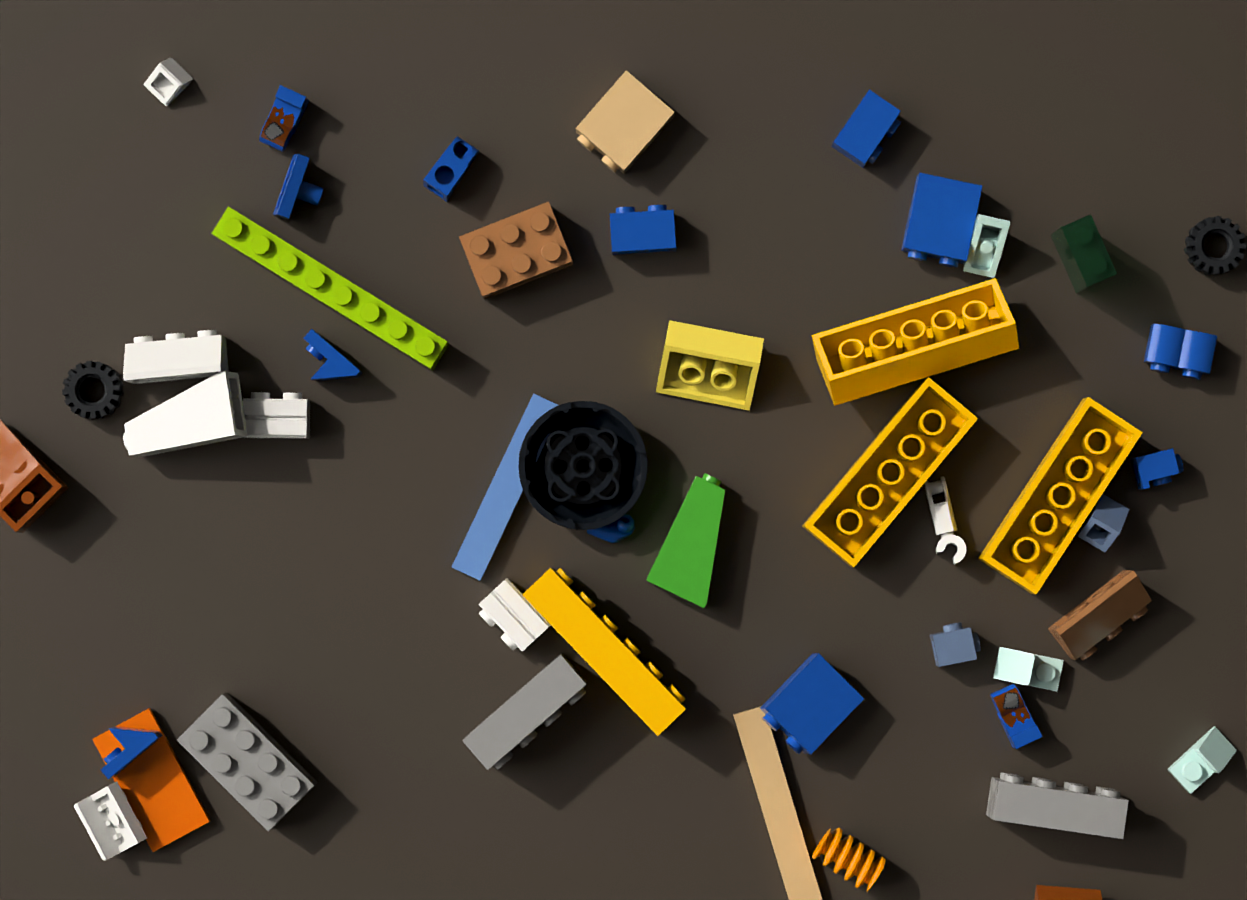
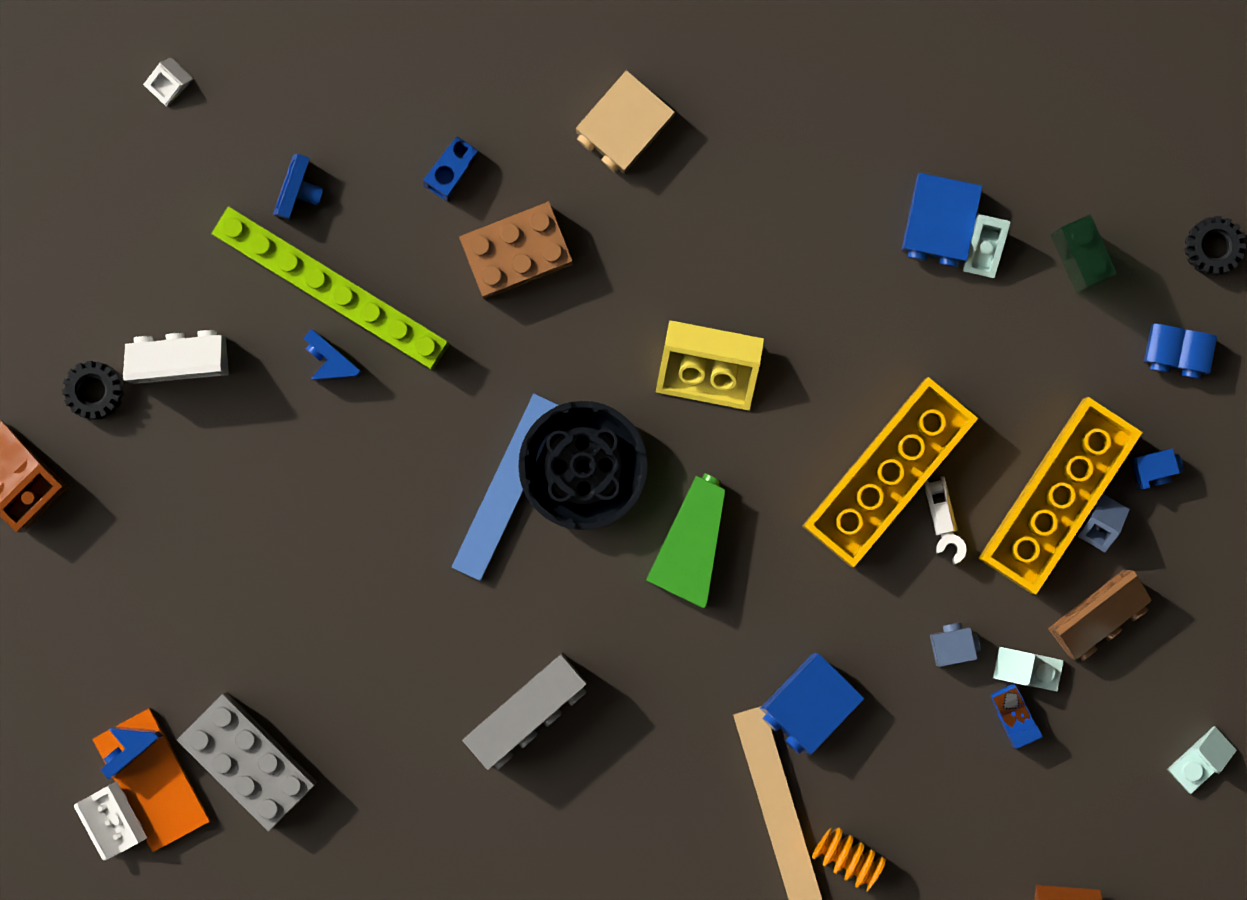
white slope [123,371,248,457] -> none
white brick [243,392,310,439] -> none
leg [259,85,309,152] -> none
white brick [479,578,551,651] -> none
yellow brick [522,567,686,736] -> none
blue arm [587,515,635,543] -> none
blue brick [610,205,676,255] -> none
yellow brick [811,278,1019,406] -> none
blue brick [831,90,901,168] -> none
light grey brick [986,772,1129,839] -> none

